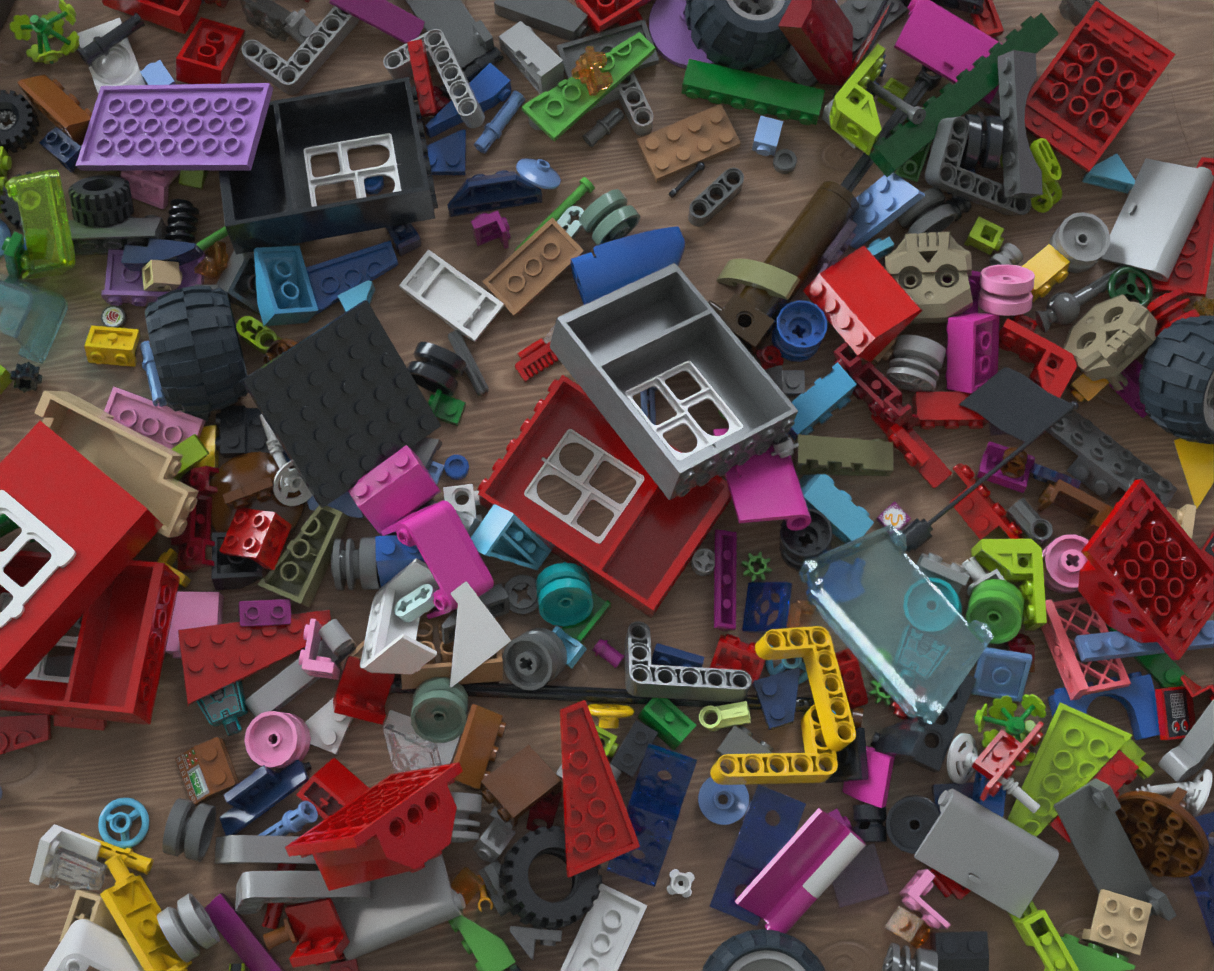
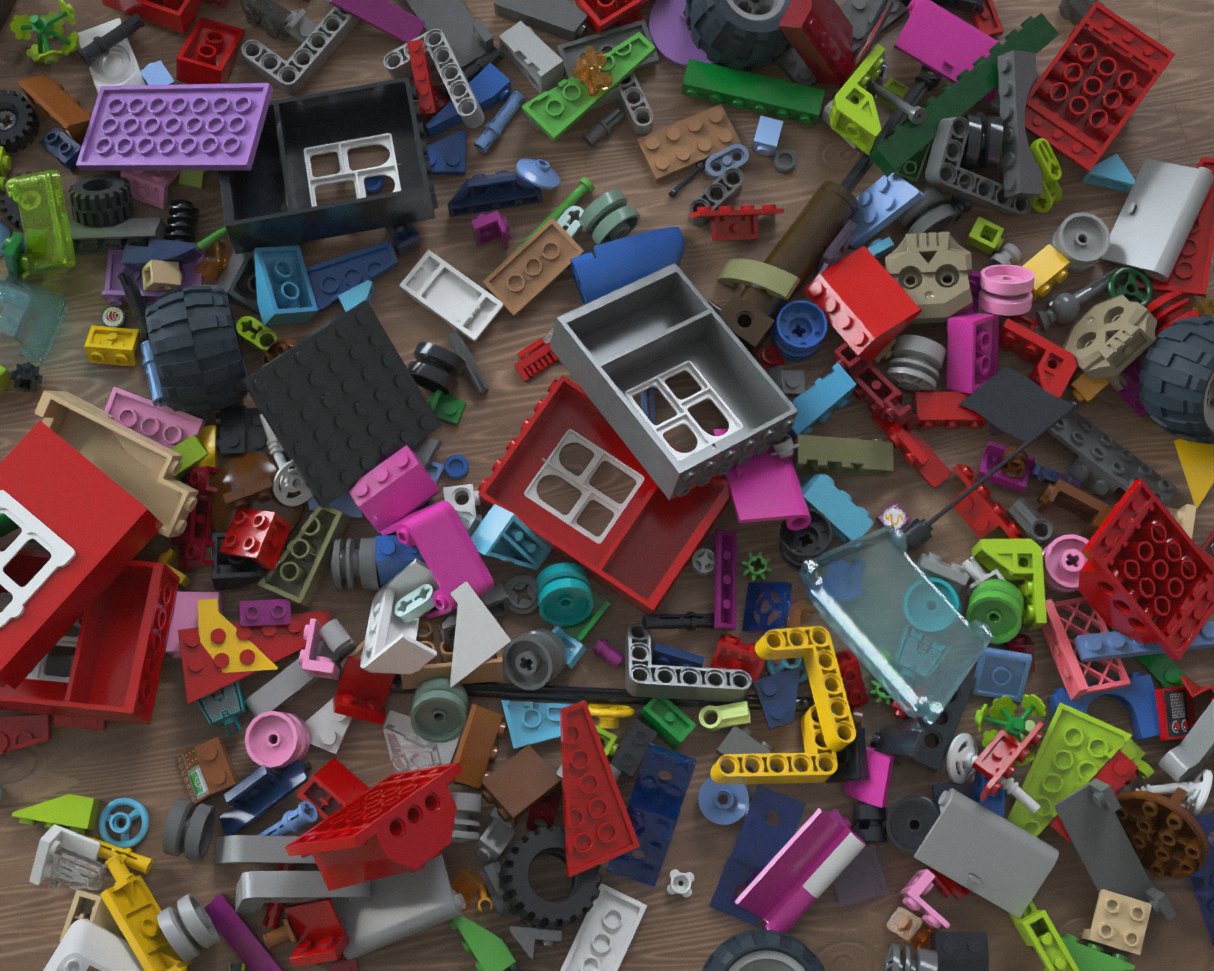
none -> lime slope [12,794,101,834]
none -> black pin [118,270,149,342]
none -> yellow sticker [197,599,278,673]
none -> medium azure wing [501,700,573,750]
none -> black pin [641,611,714,631]
none -> red bracket [690,204,784,241]
none -> sand blue plate [705,144,749,180]

